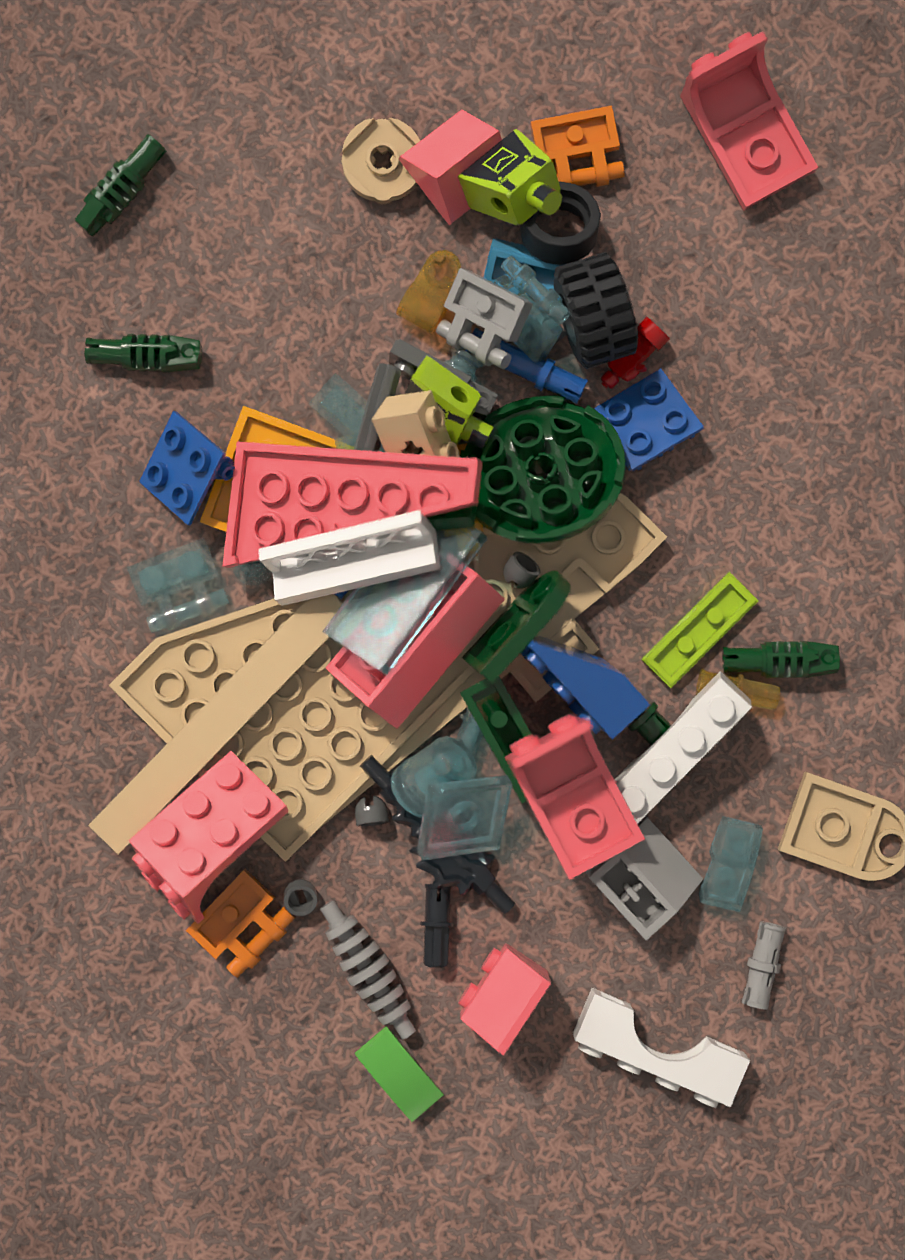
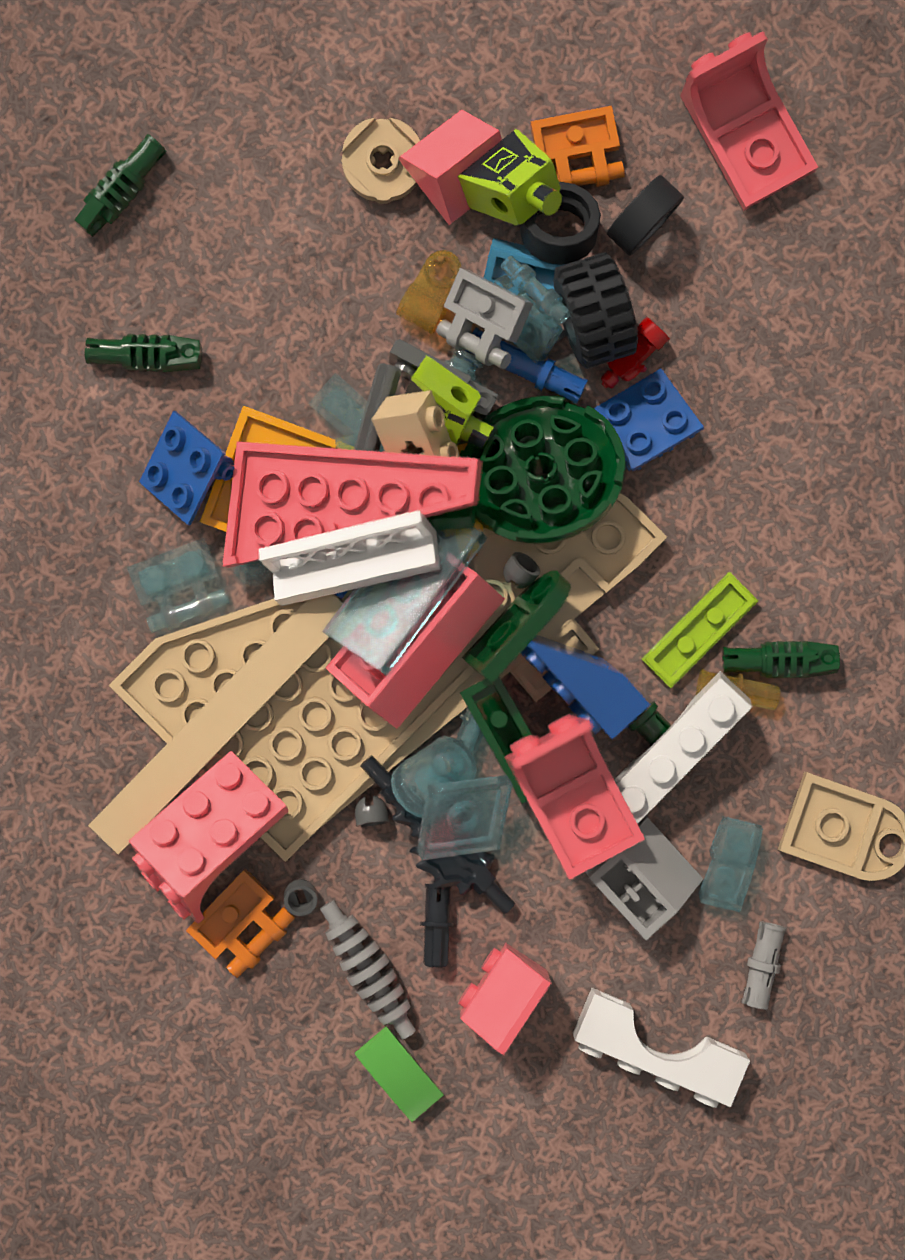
none -> black tyre [607,175,684,256]

